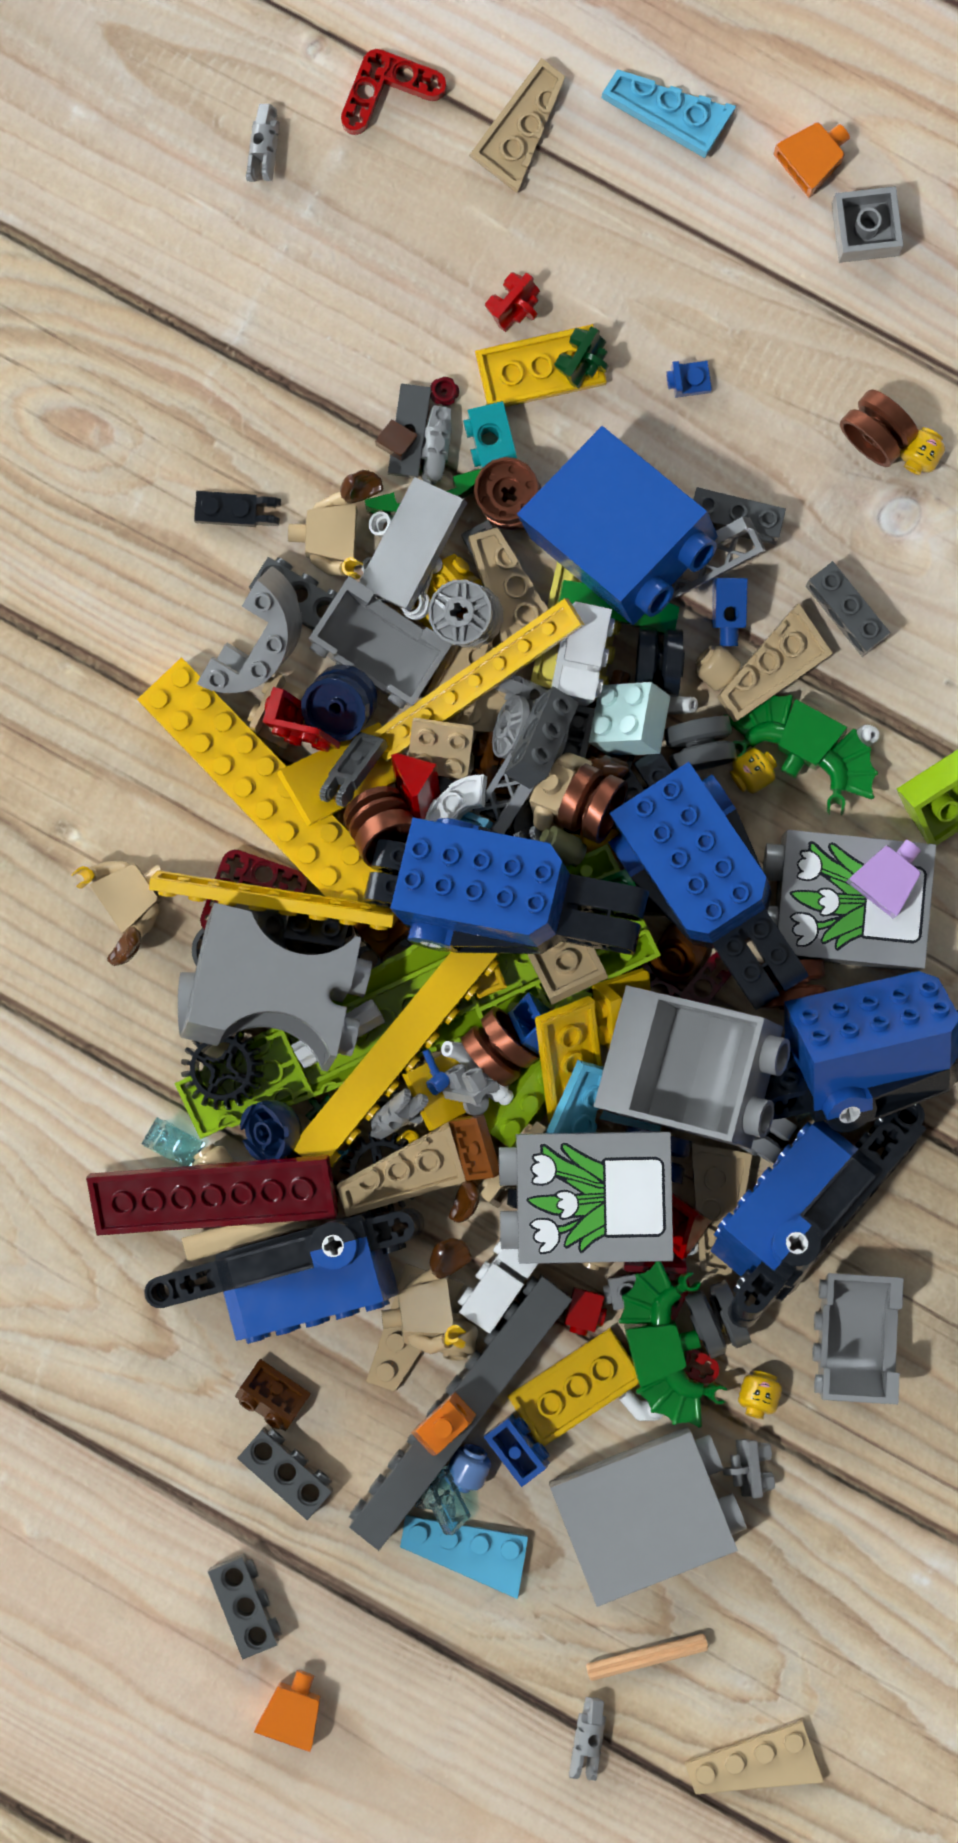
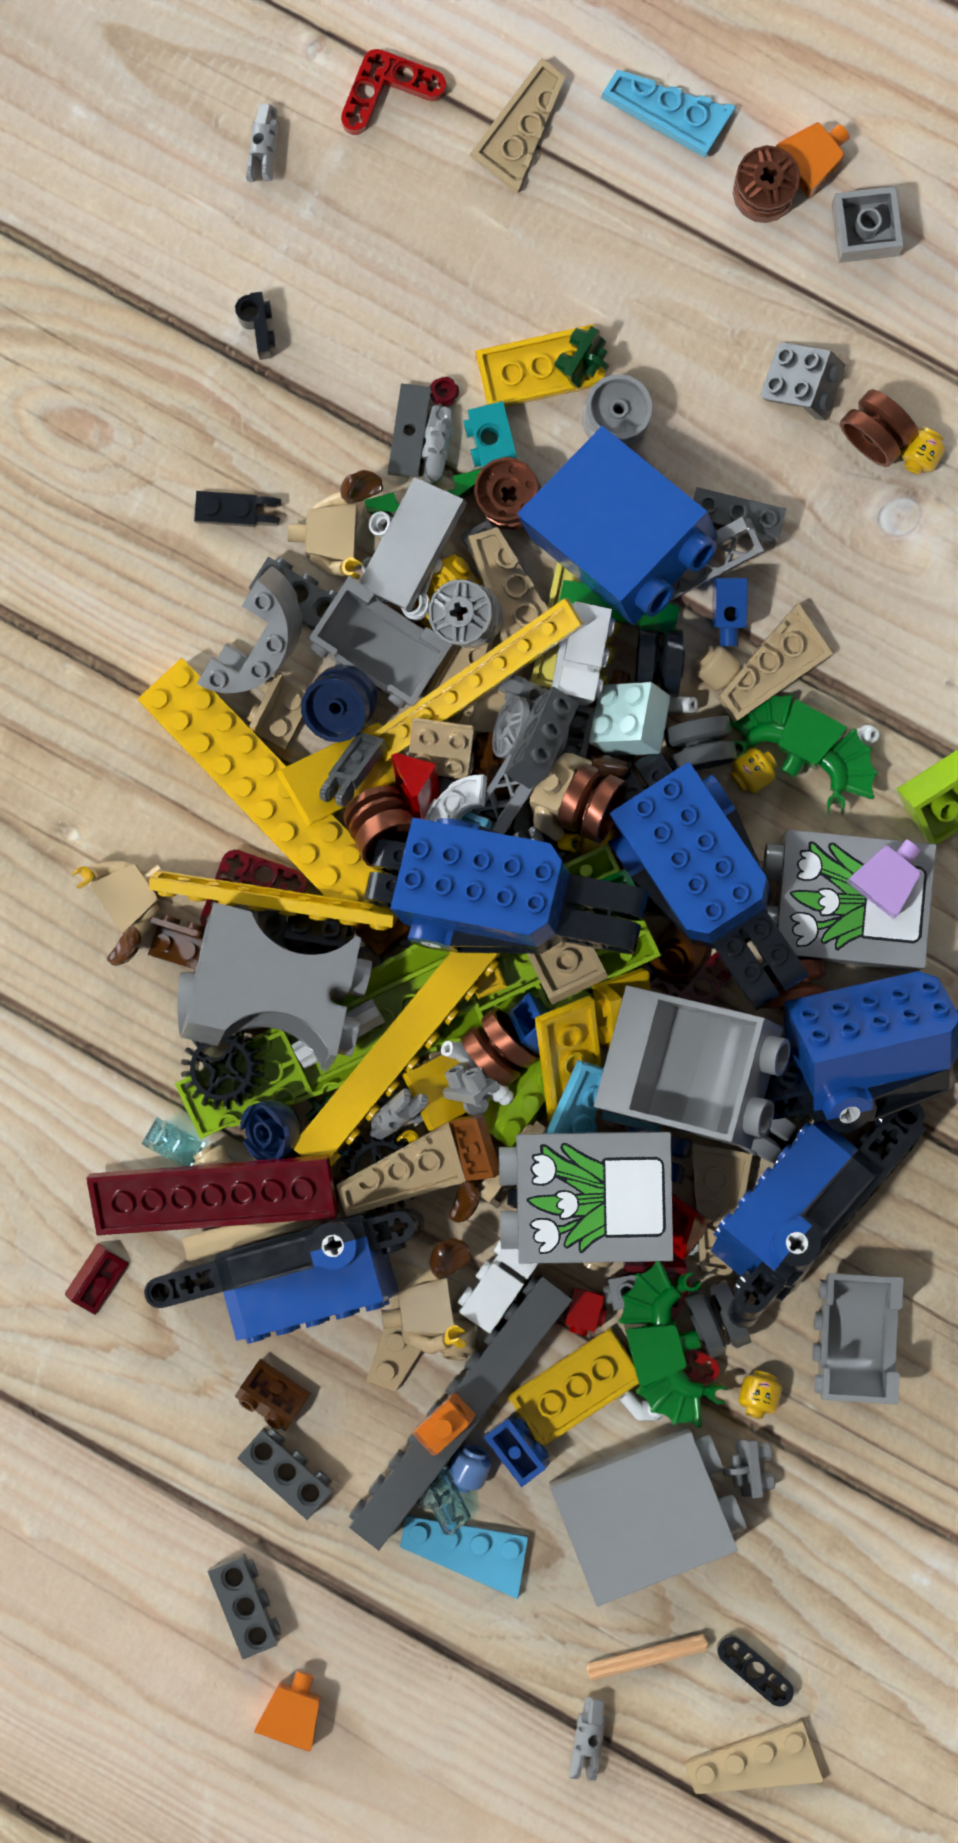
red bracket [263,687,341,752] -> none
reddish brown slope [375,419,418,461] -> none
blue hand [422,1049,450,1095] -> none
red hips [485,272,540,332] -> none
olive brick [539,826,587,867] -> none
blue bracket [666,361,712,398] -> none
dark grey brick [805,561,890,657] -> none
none -> dark red slope [65,1243,129,1315]
none -> reddish brown bracket [148,914,205,970]
none -> black plate [235,291,276,360]
none -> light grey wheel [582,374,653,448]
none -> black beam [717,1635,794,1707]
none -> copper wheel [732,145,801,223]
none -> bracket [761,342,846,421]

